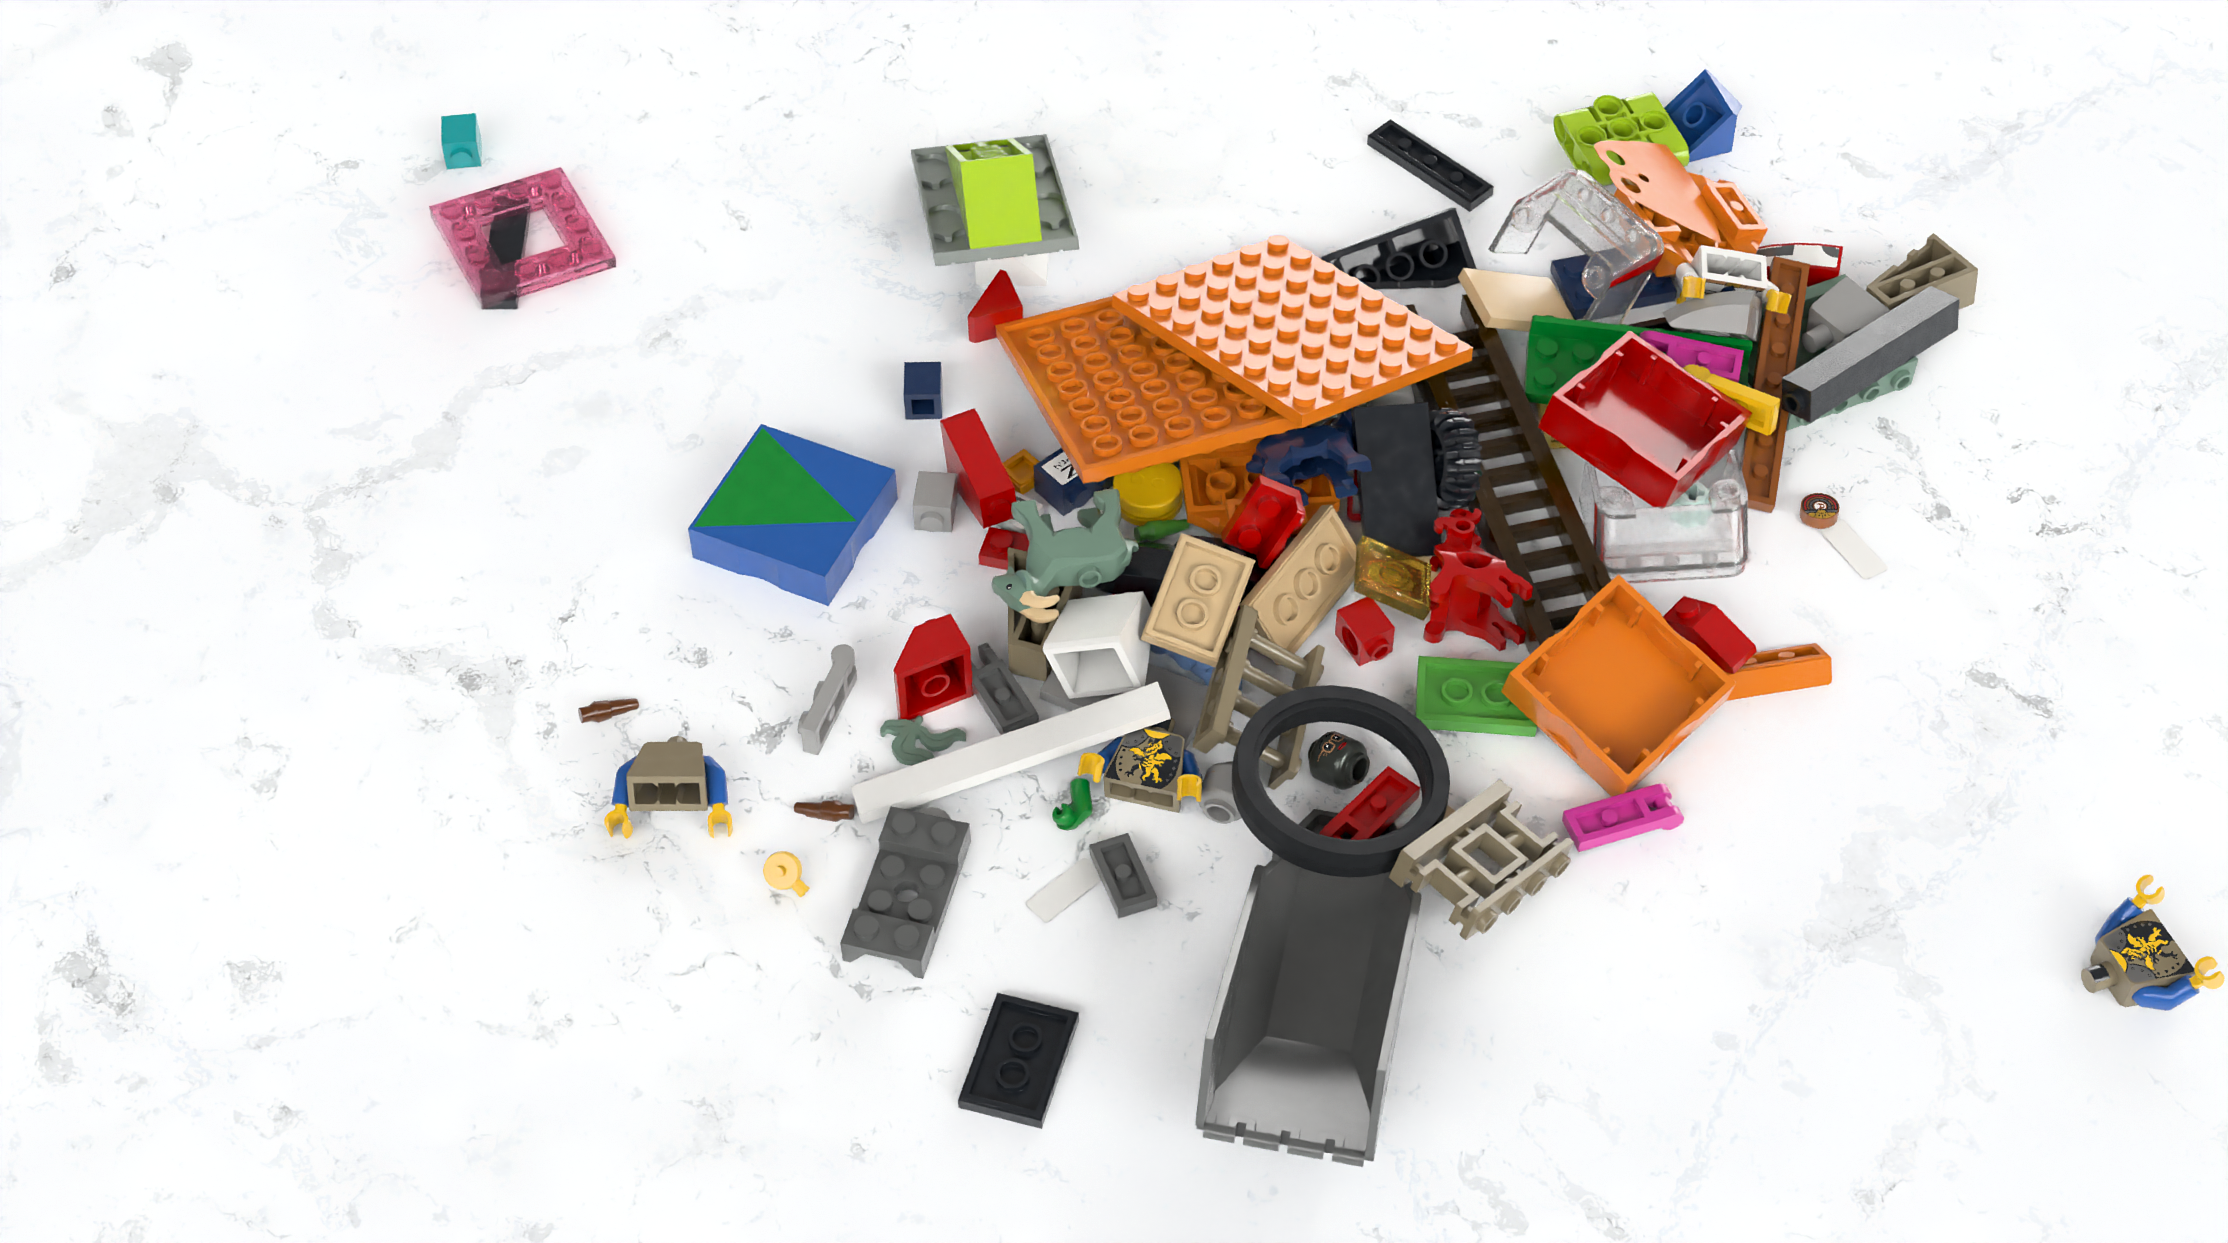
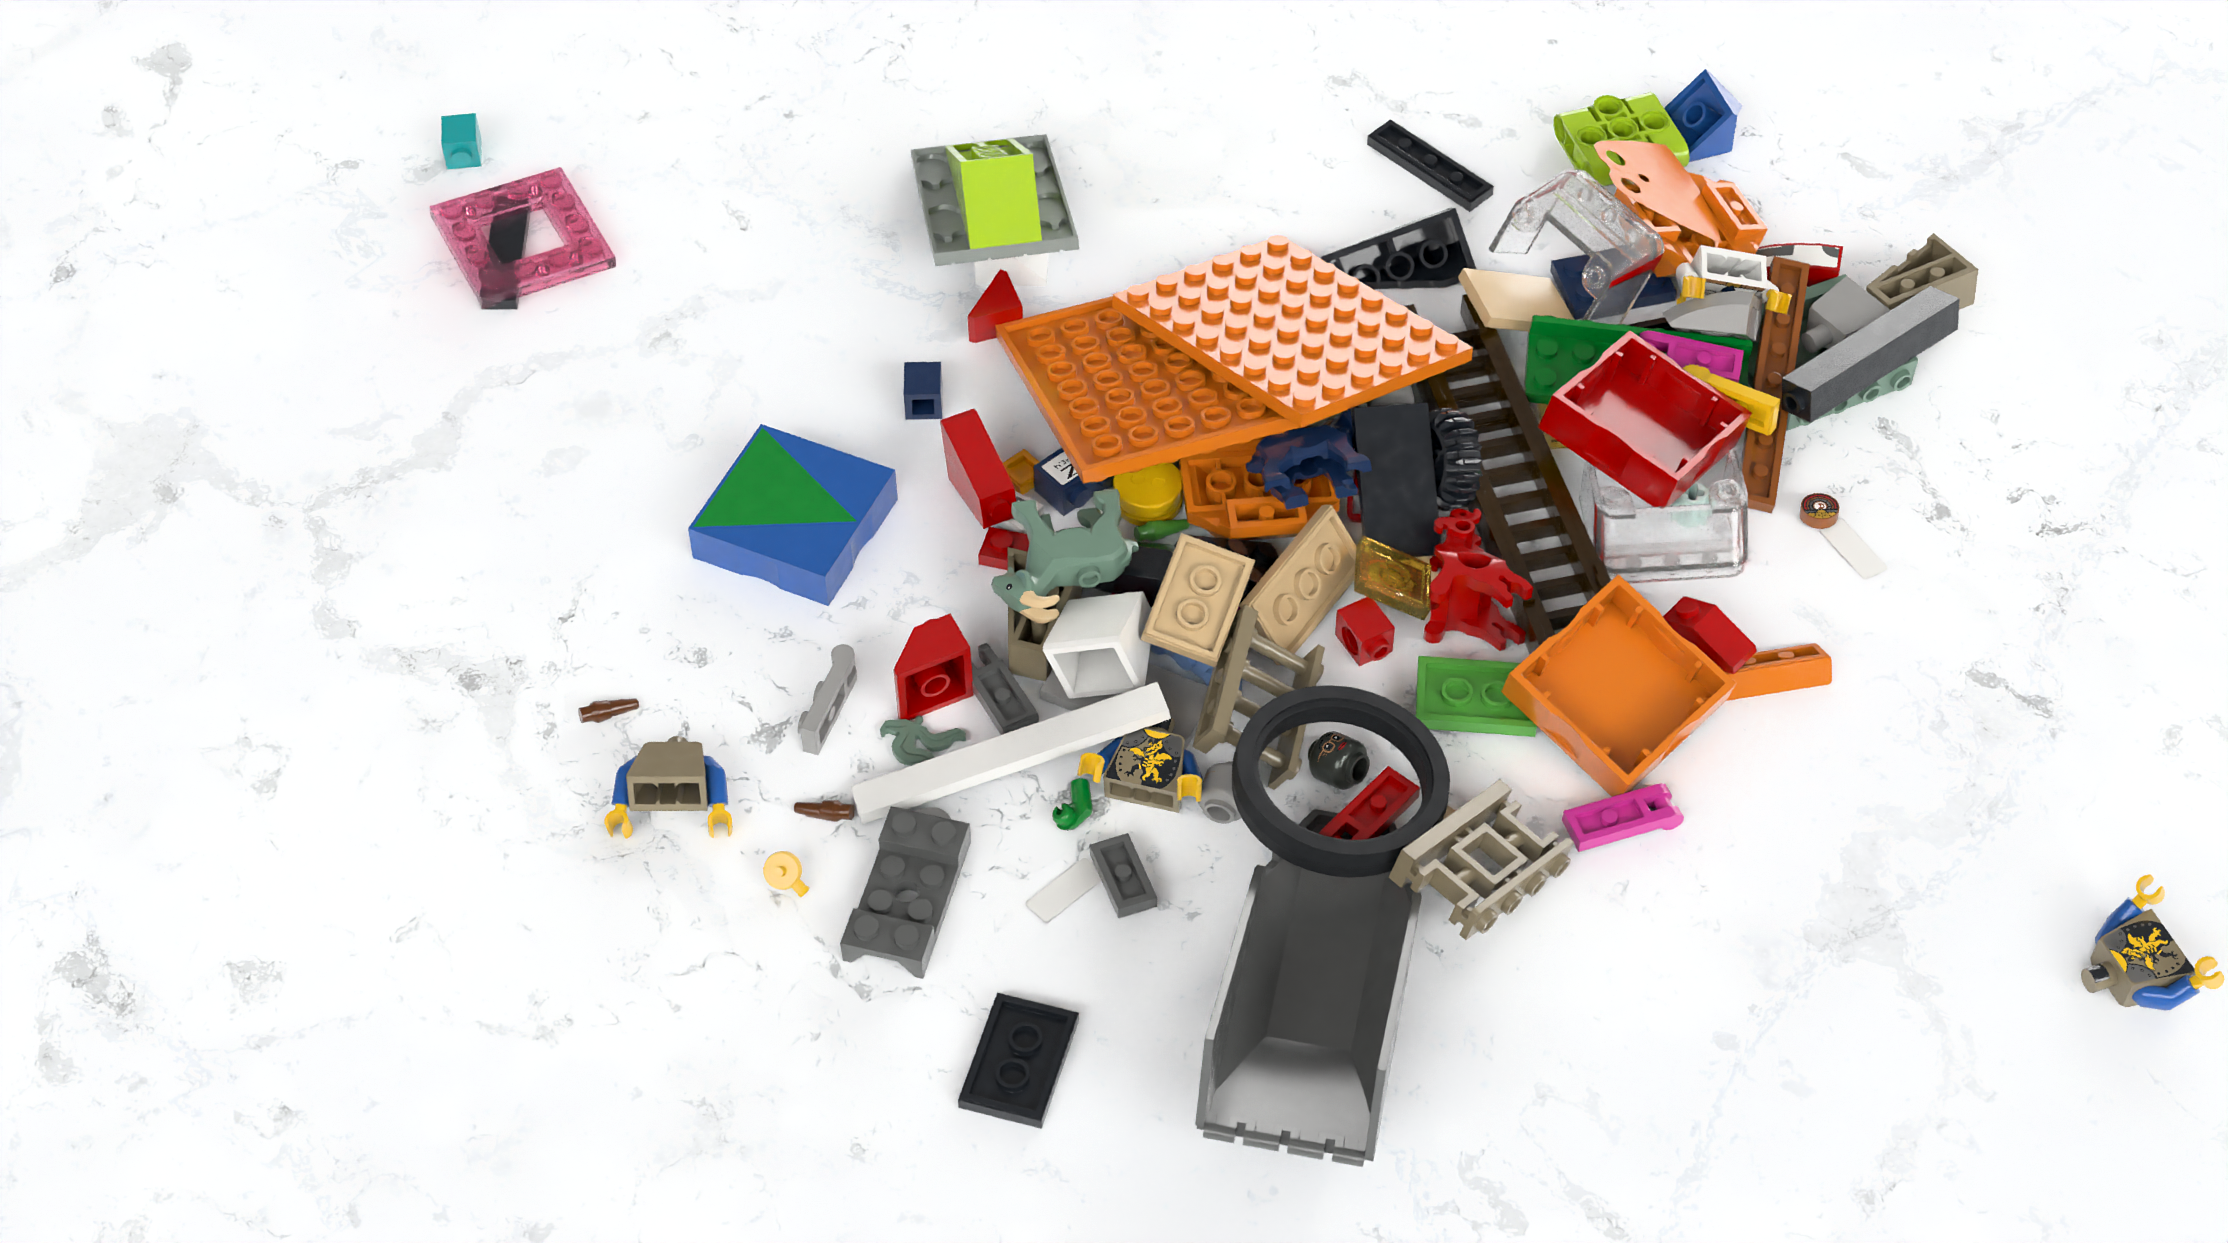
light grey brick [913,471,958,532] -> none
red bracket [1221,475,1305,570] -> none

